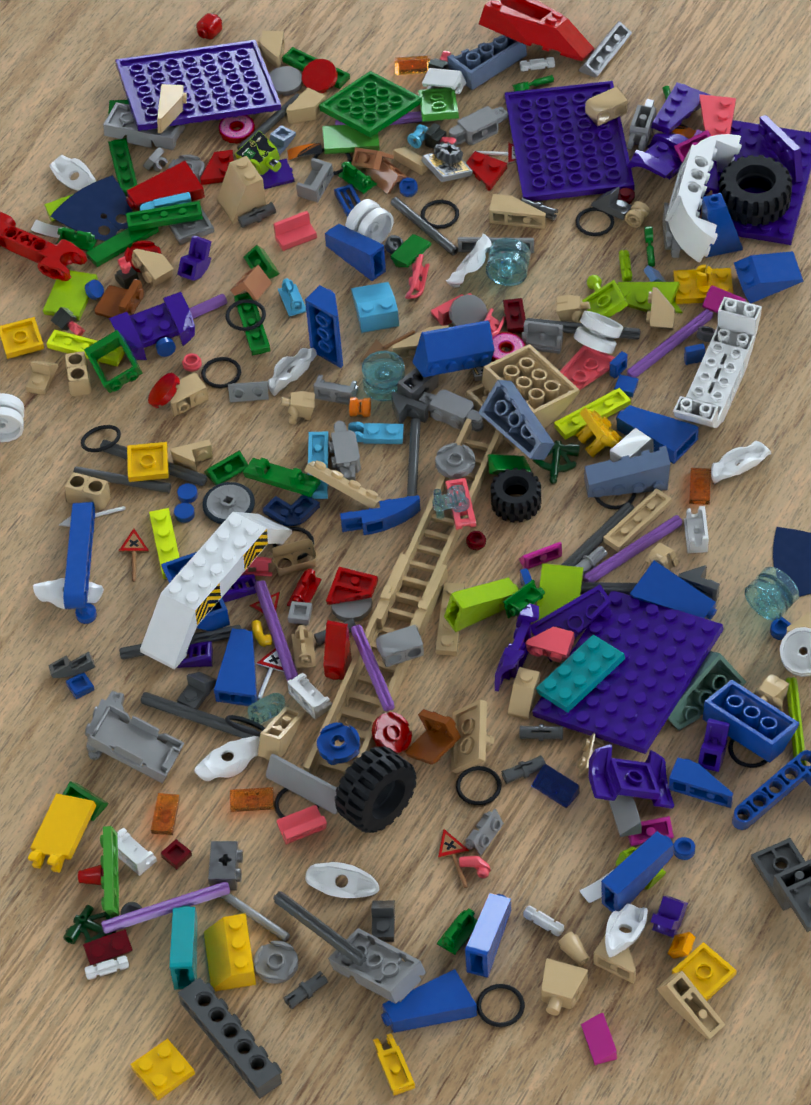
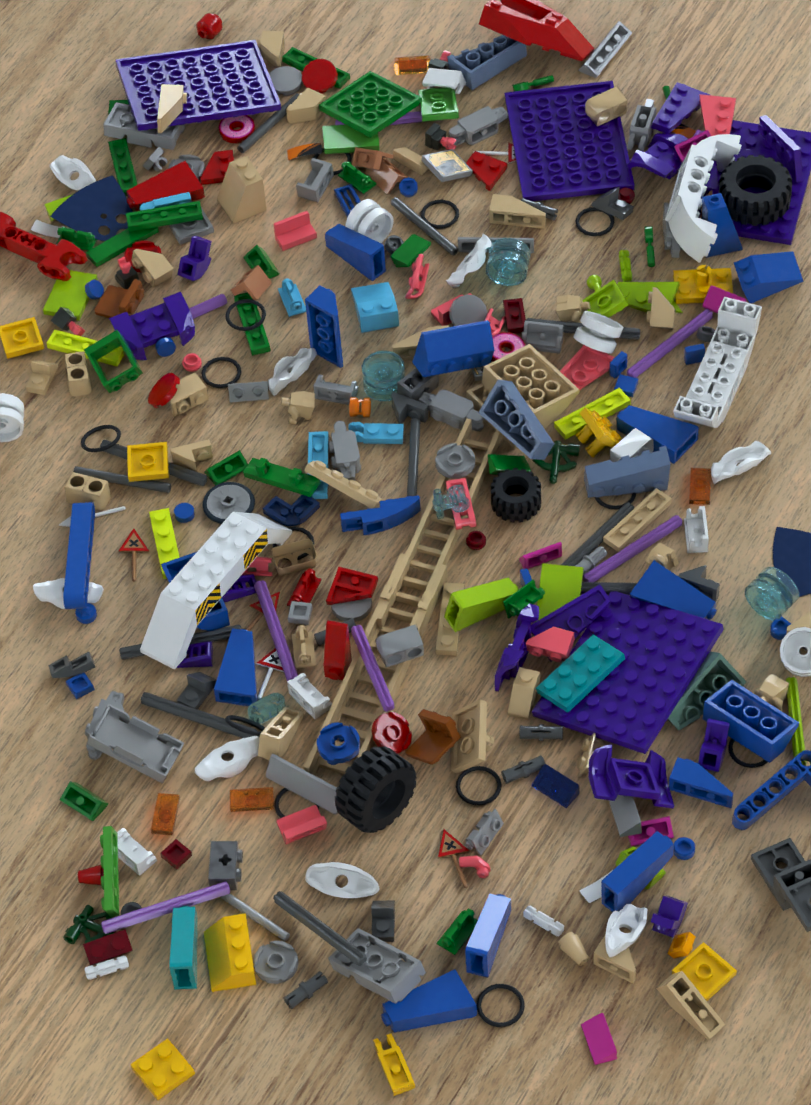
yellow tile [28,793,97,873] -> none
blue tile [177,483,198,503] -> none
dark grey brick [178,978,282,1099] -> none
torso [235,131,281,175] -> none
dark grey pin [238,202,276,228] -> none
yellow arm [251,620,272,647] -> none
dark purple piece [260,159,295,189] -> none
sand blue slope [270,125,296,155] -> none
medium nougat piece [361,330,415,362] -> none
medium azure bush [407,124,428,148] -> none
dark grey gear [434,142,463,163] -> none
white axle [520,57,555,72] -> none
tan torso [541,958,588,1016] -> none
tan wheel [625,201,650,228] -> none
medium blue tile [644,265,666,282] -> none

